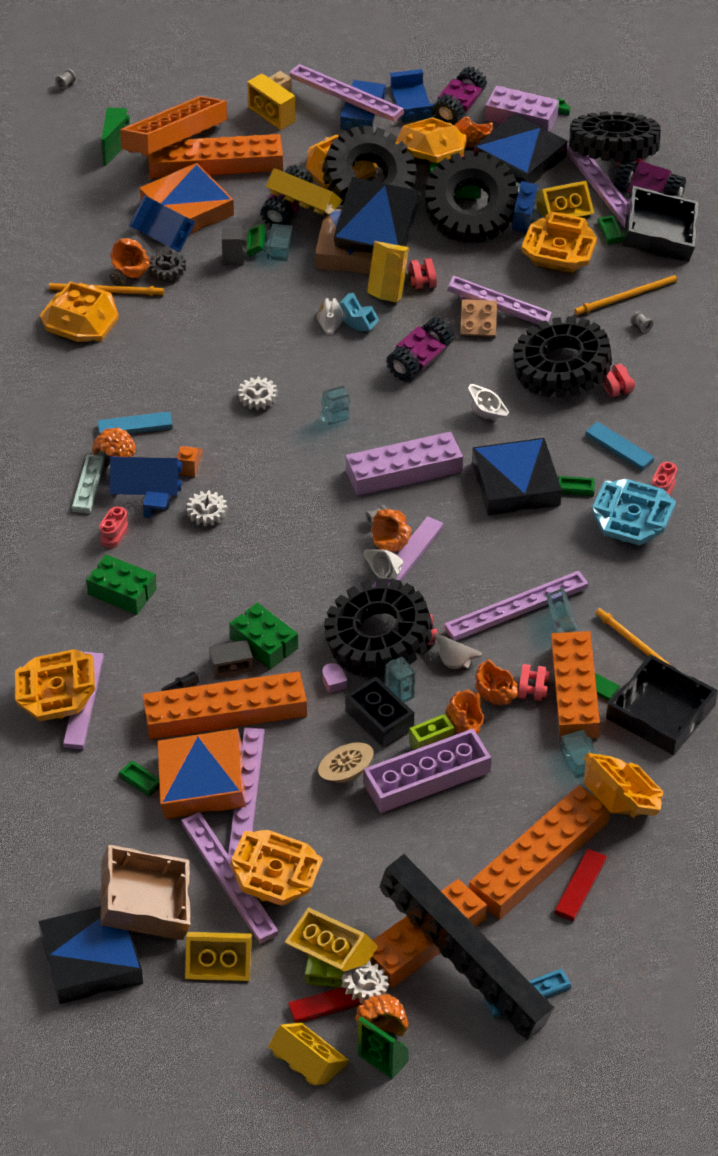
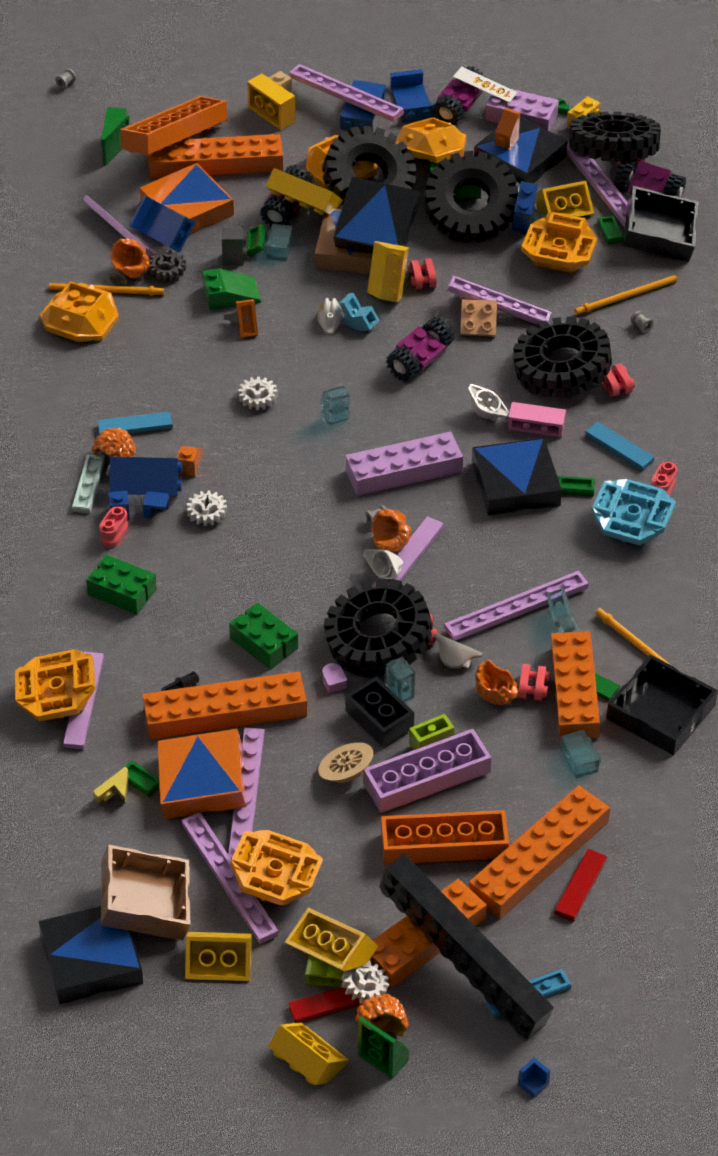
dark grey brick [209,640,253,677] -> none
orange hair [445,689,485,734] -> none
orange hair [455,116,493,148] -> none
light orange piece [583,753,663,818] -> none
none -> lavender tile [83,195,155,258]
none -> light yellow slope [93,767,128,803]
none -> blue brick [109,491,130,520]
none -> green slope [202,269,261,310]
none -> orange piece [224,299,258,338]
none -> orange brick [381,810,509,865]
none -> white sticker [453,66,518,102]
none -> orange slope [495,107,520,150]
none -> bright pink brick [508,402,566,438]
none -> blue panel [518,1057,550,1098]
none -> yellow brick [567,96,601,129]

